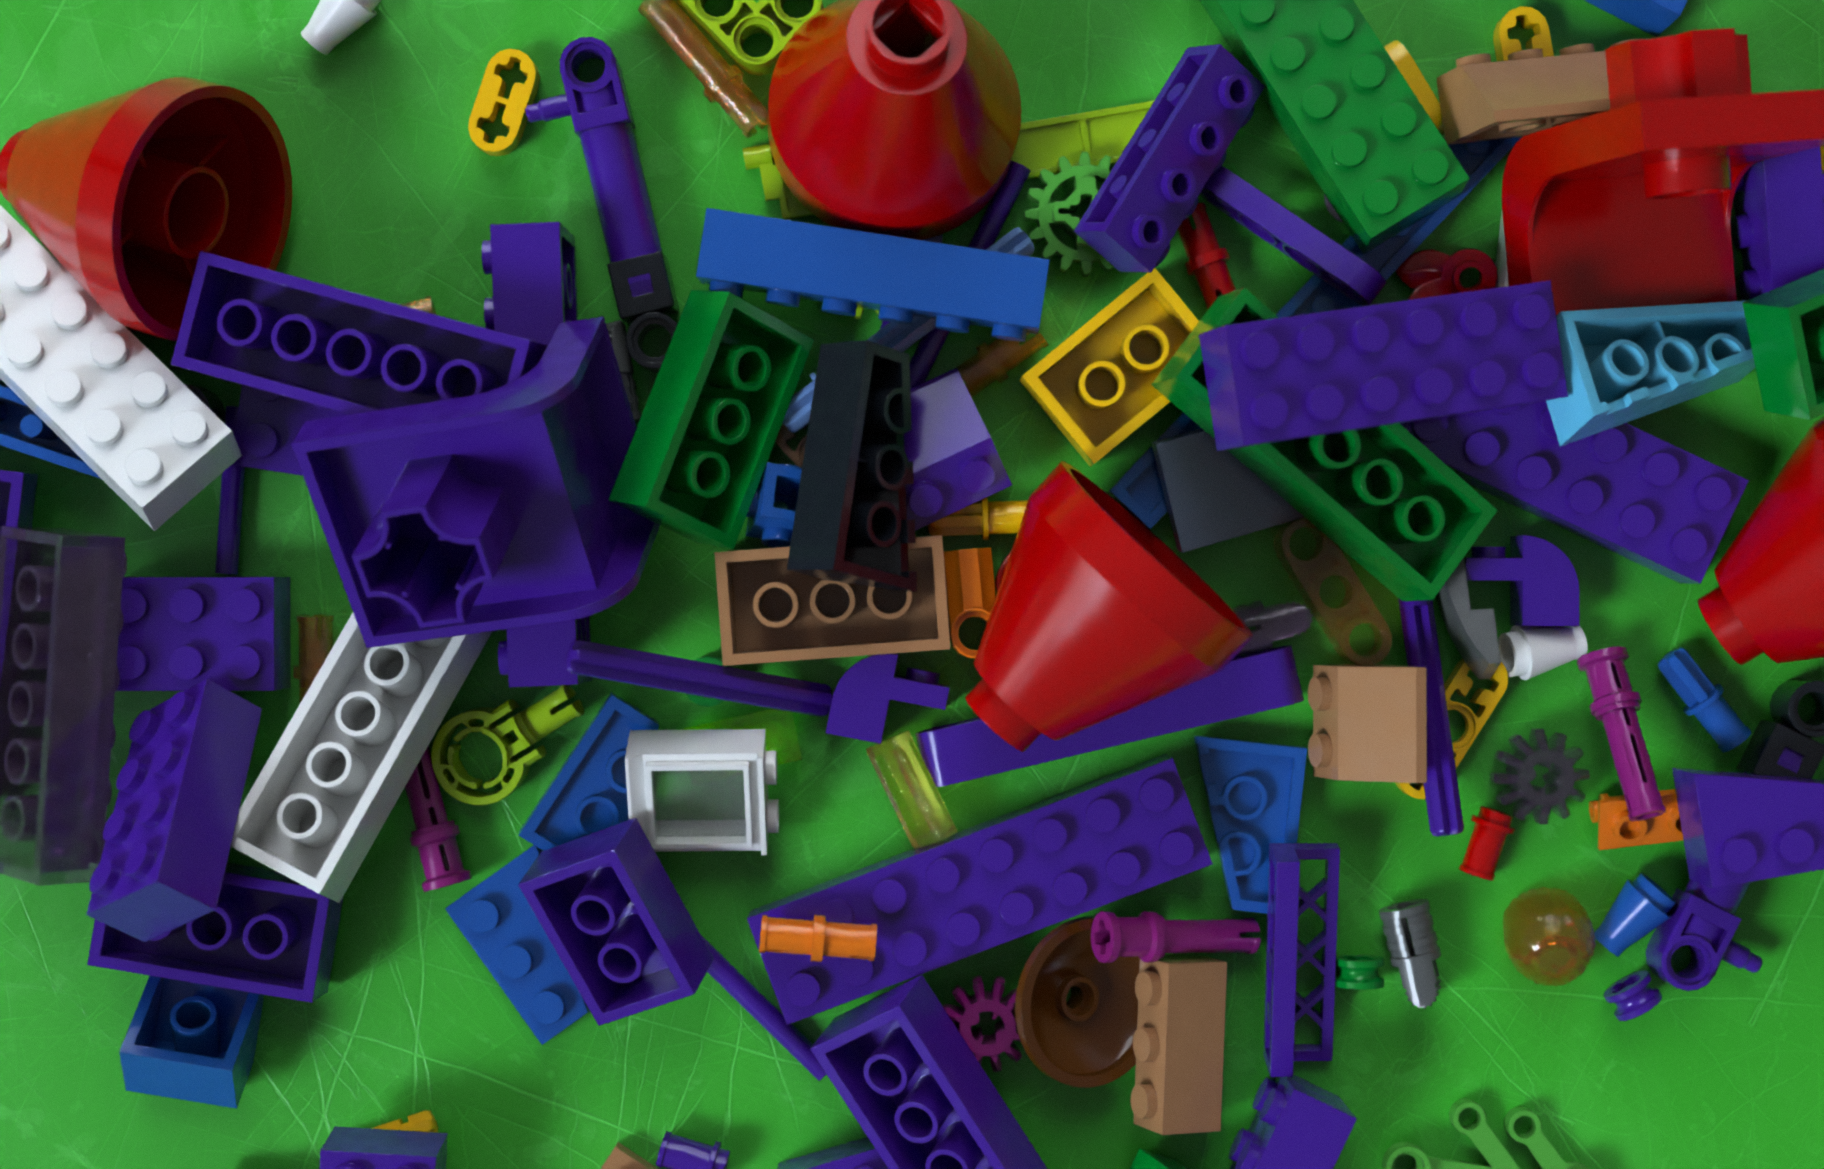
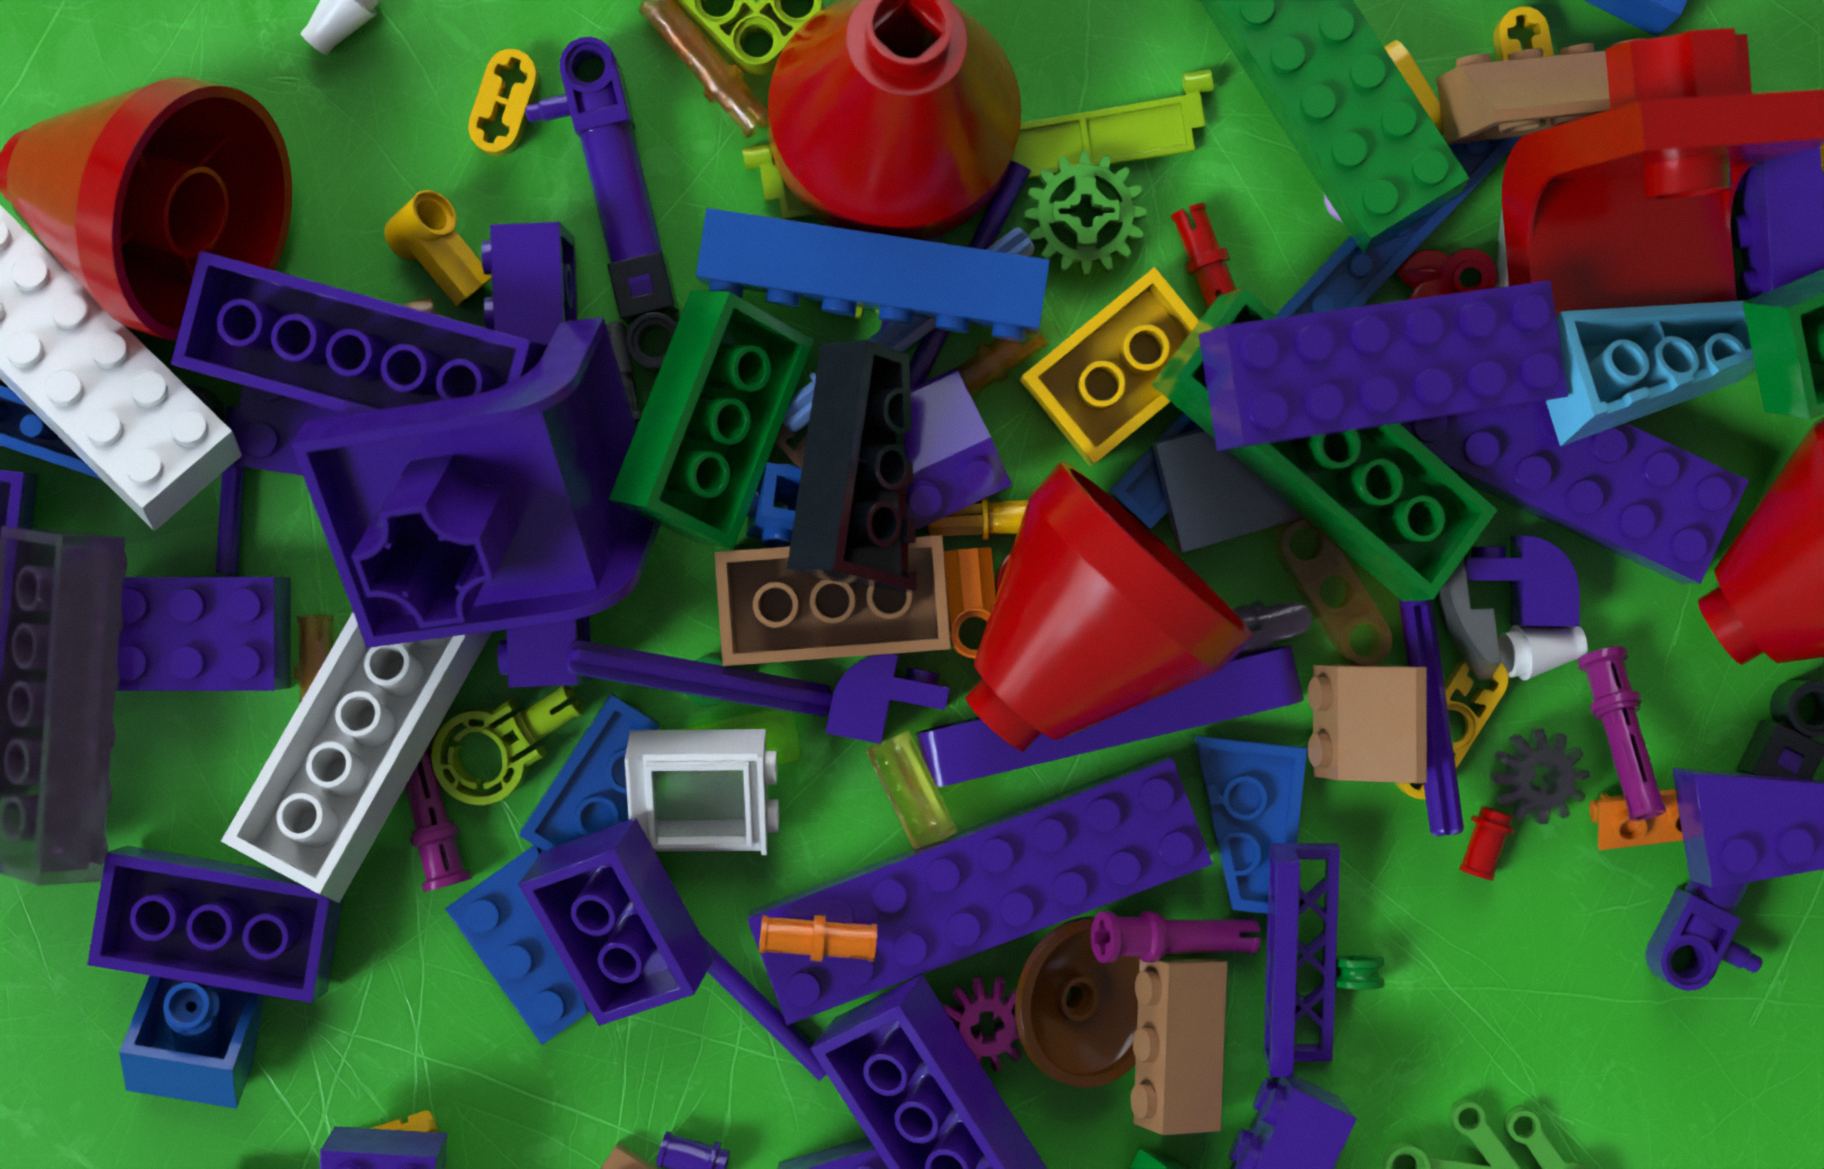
dark purple brick [86,679,262,942] -> none
dark purple brick [1074,44,1265,272] -> none
dark purple beam [1199,166,1386,306] -> none
dark grey hinge [1379,899,1441,1009] -> none
clear orange hair [1503,887,1596,987] -> none
blue cone [1593,872,1676,957] -> none
dark purple bush [1603,970,1662,1021] -> none
blue axle [1657,647,1752,753] -> none
none -> blue plate [163,982,220,1035]
none -> yellow piece [384,190,492,306]

